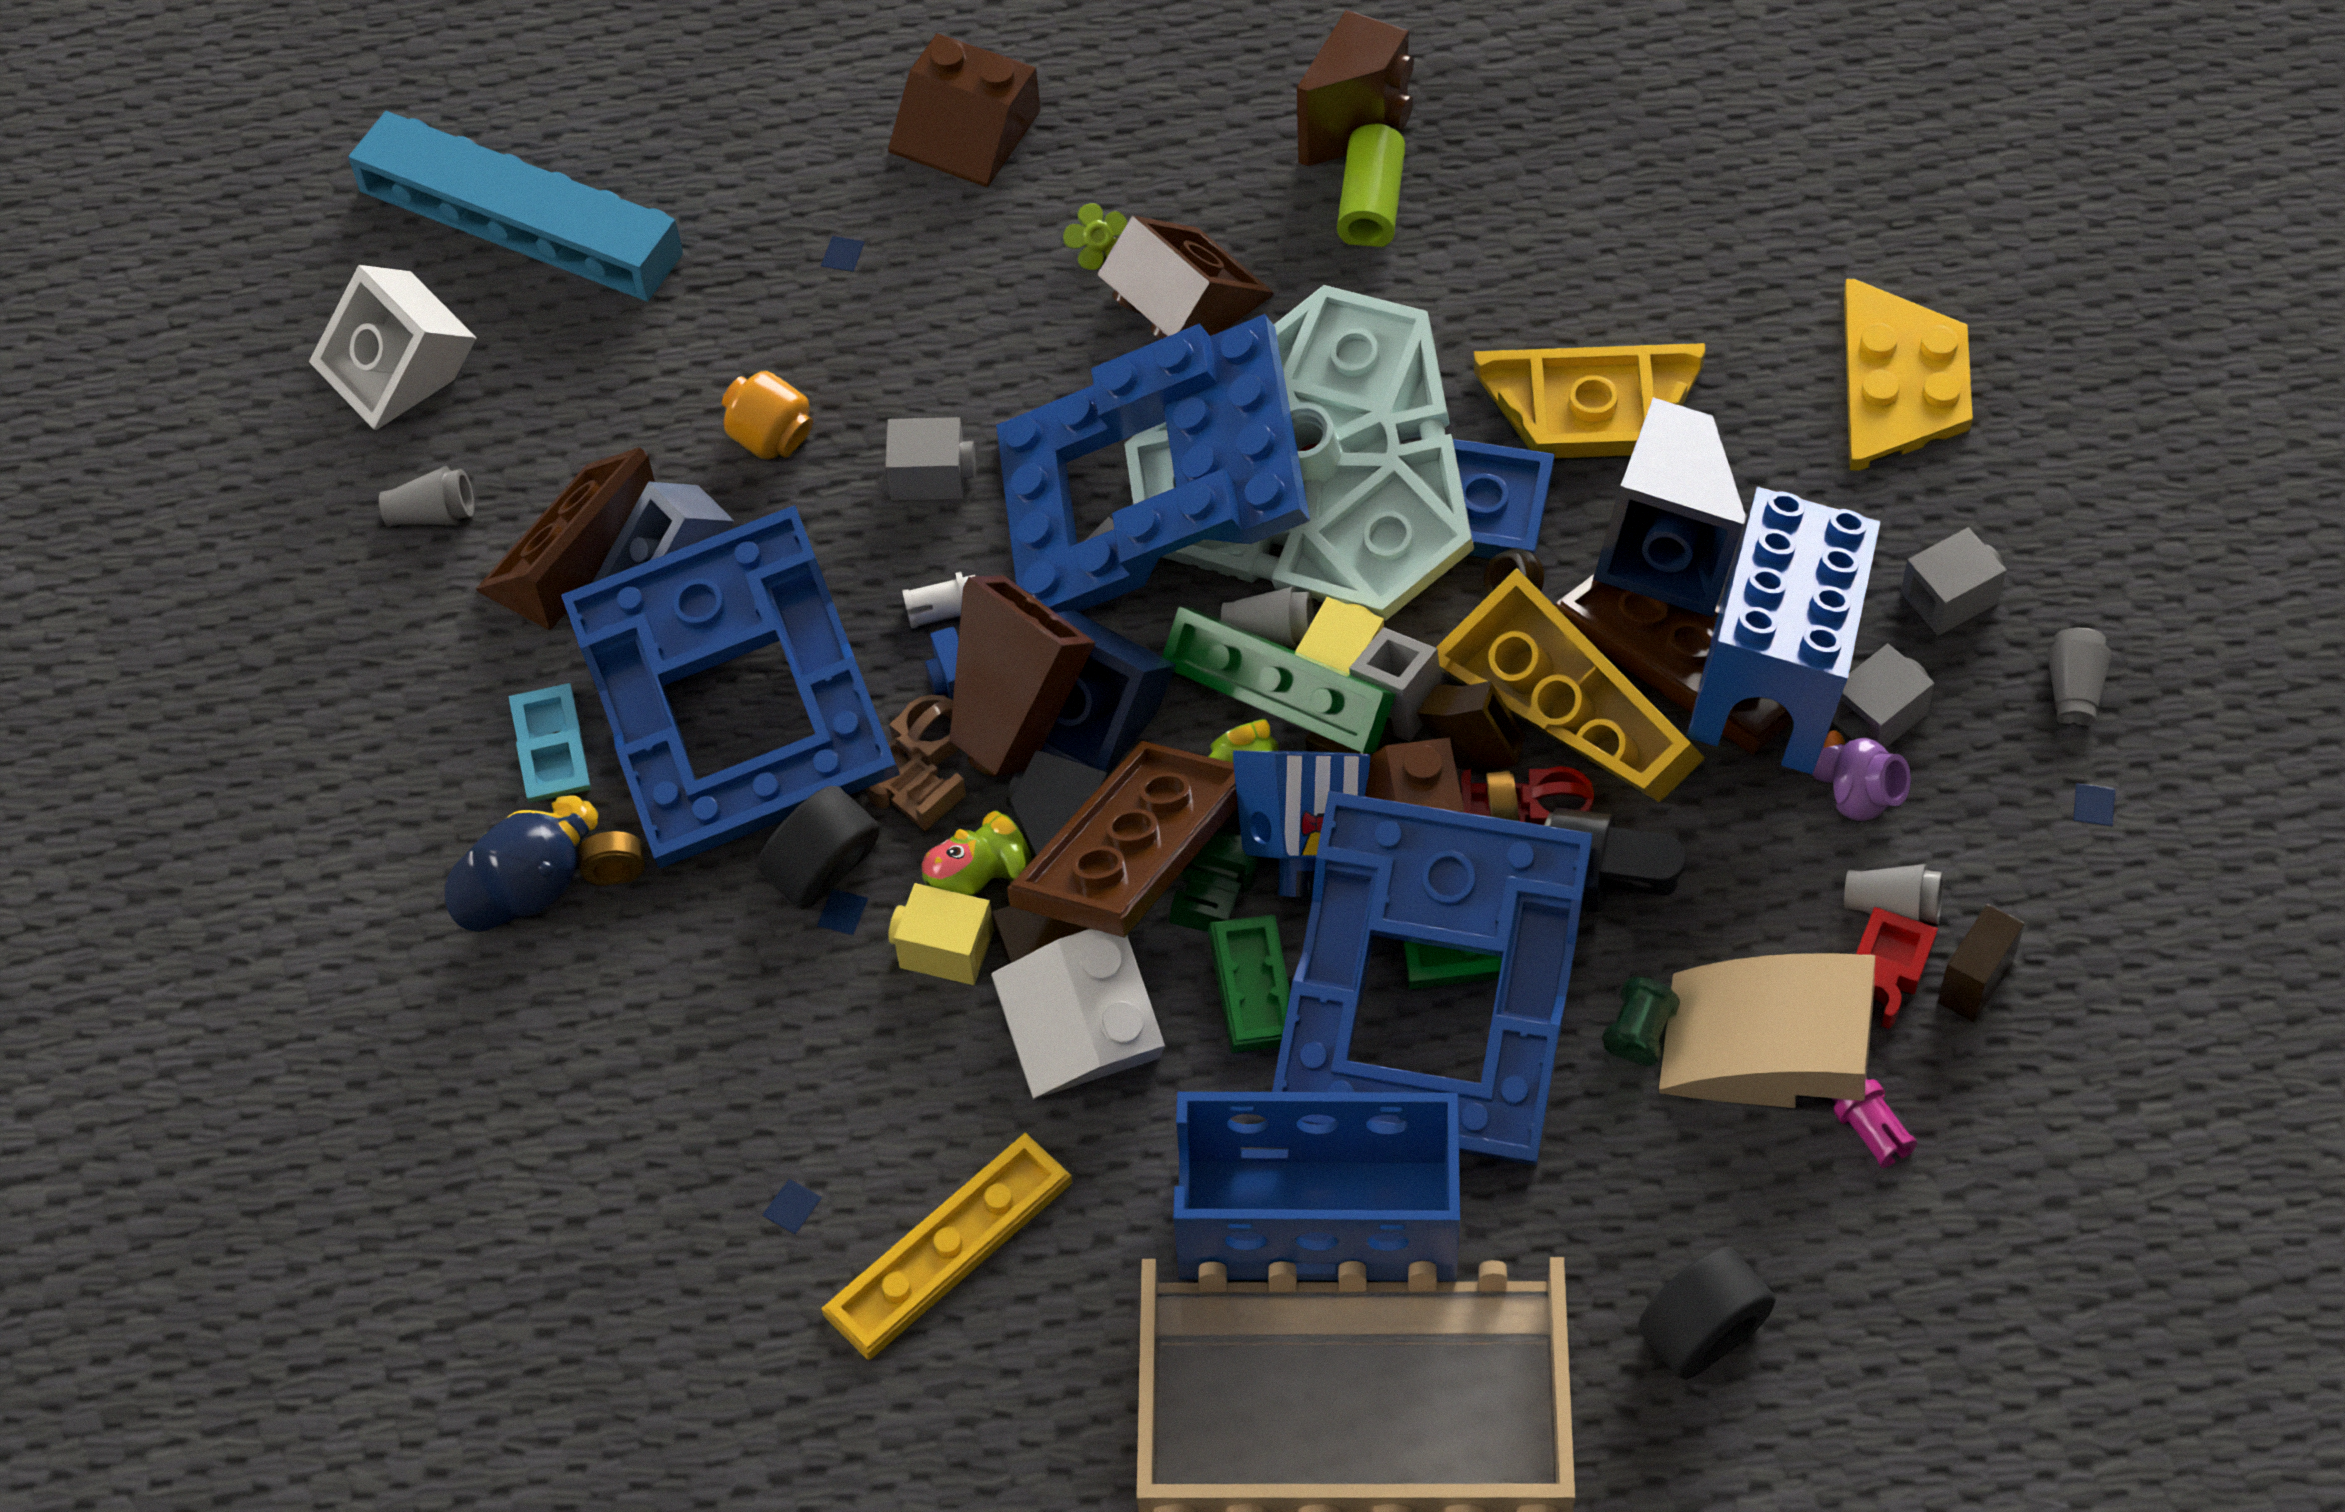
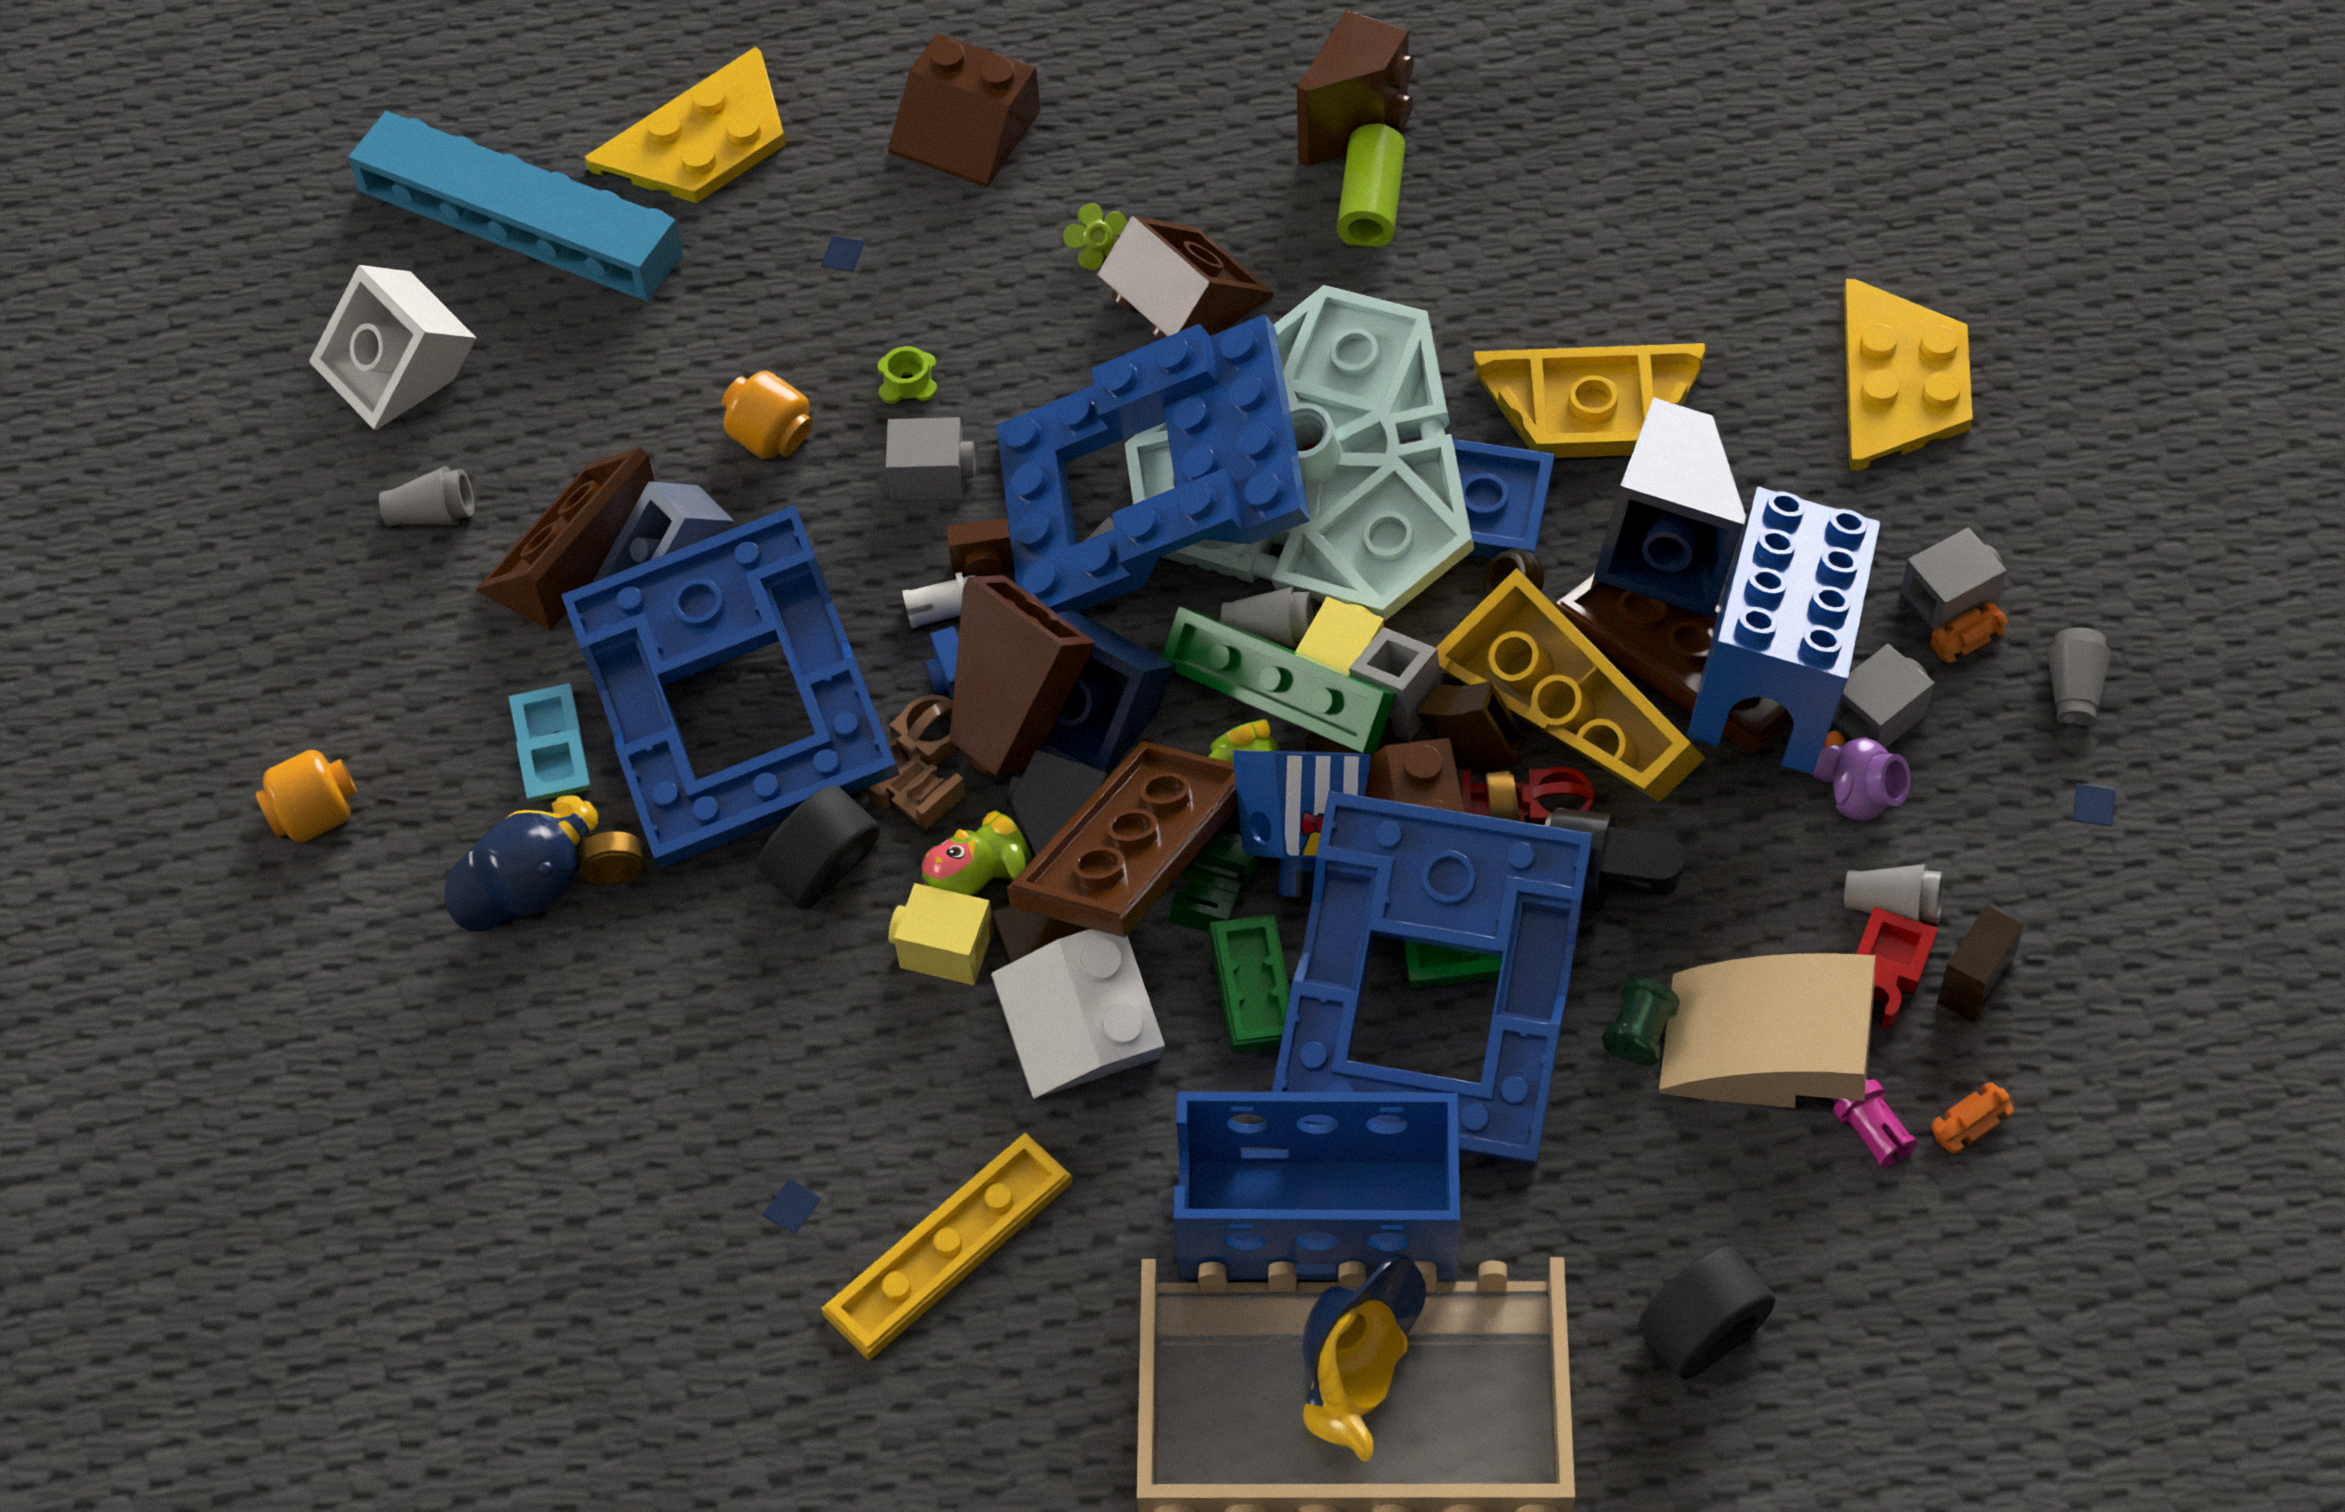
dark blue window [817,889,868,935] -> none
none -> light orange head [256,750,358,843]
none -> yellow wing [584,47,786,203]
none -> lime plate [878,346,938,404]
none -> reddish brown plate [946,518,1014,579]
none -> yellow hair [1302,1254,1426,1462]
none -> orange piece [1930,601,2007,663]
none -> orange piece [1931,1082,2014,1154]

